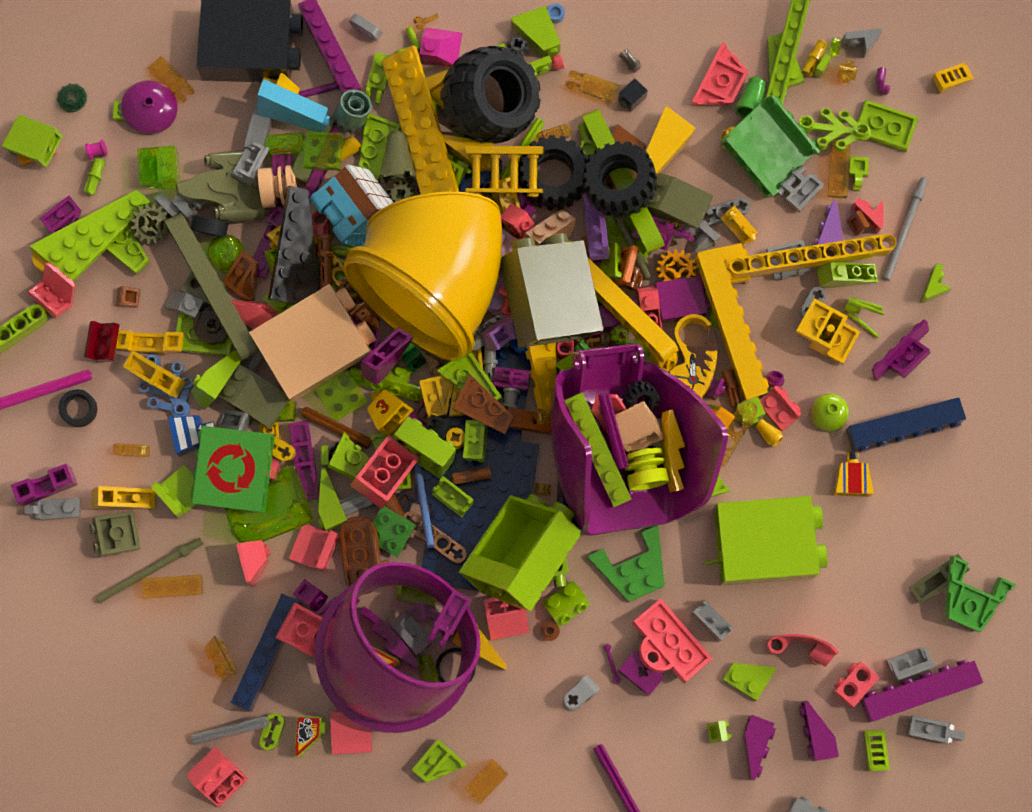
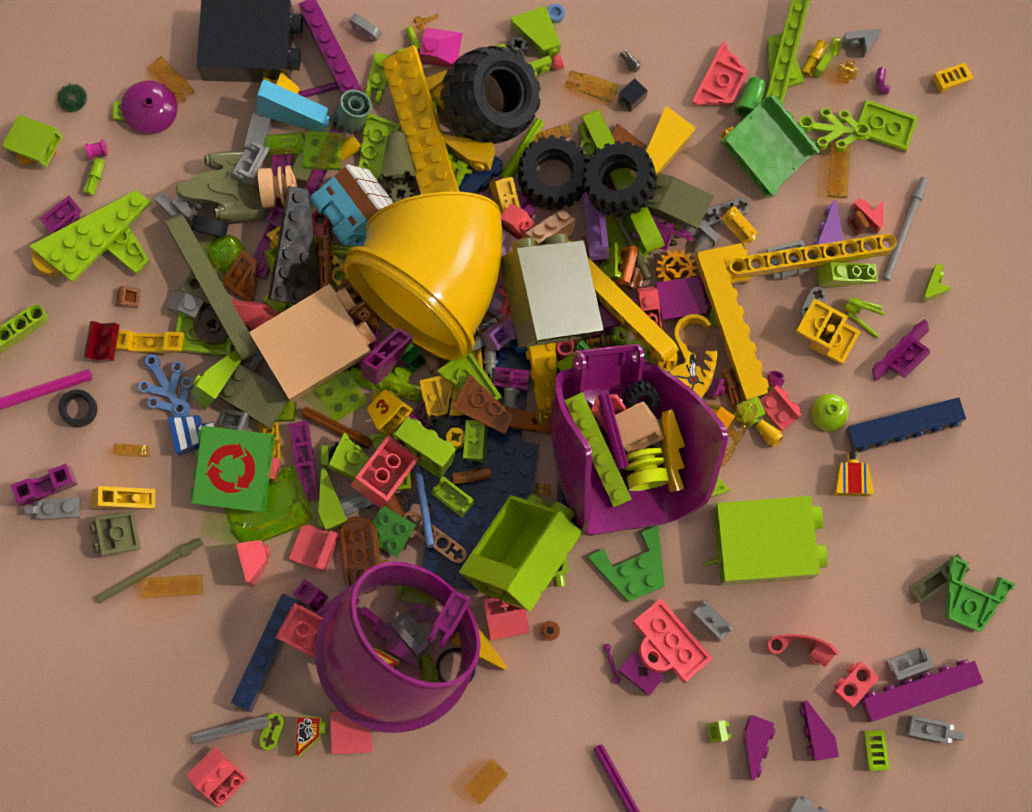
coral bracket [28,262,75,319] -> none
yellow slope [123,350,186,398] -> none
olive gear [129,203,169,244] -> none
clear neon green slope [137,145,180,190] -> none
lime bracket [151,465,197,519] -> none
clear yellow hinge [205,636,237,681] -> none
yellow beam [273,436,296,461] -> none
lime wing [412,739,467,783] -> none
yellow fence [466,146,543,197] -> none
lime bracket [542,580,590,627] -> none
light grey piece [563,675,600,711] -> none
lime wing [723,663,777,701] -> none
light grey plate [777,165,825,212] -> none
lime plate [848,156,869,191] -> none

